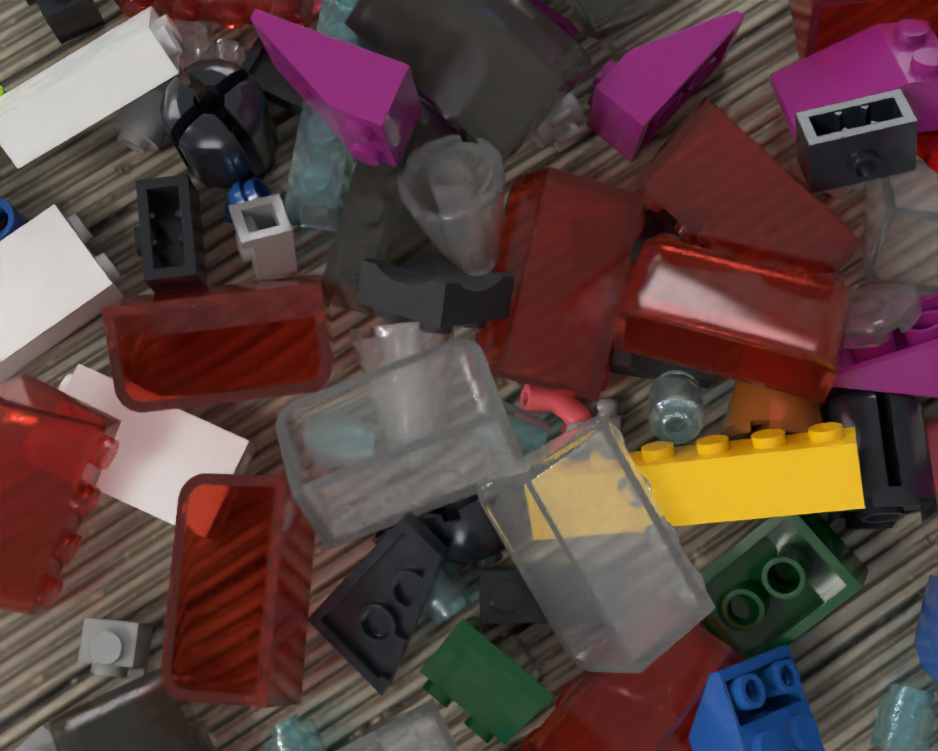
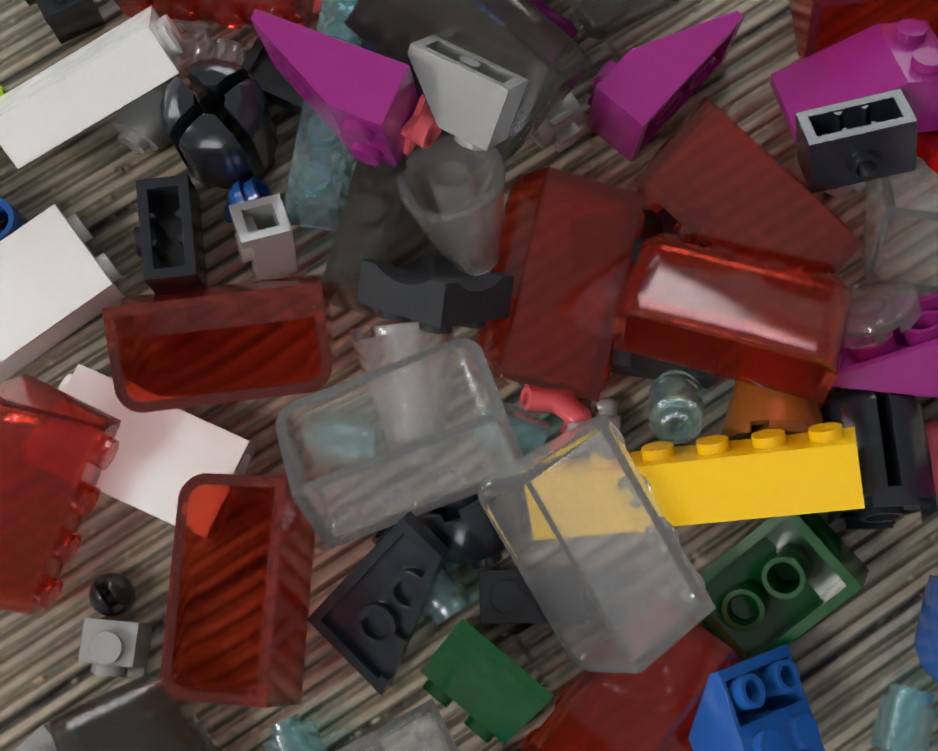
none -> black hinge [89,573,135,616]
none -> coral plate [401,93,442,156]
none -> light grey slope [407,34,528,151]

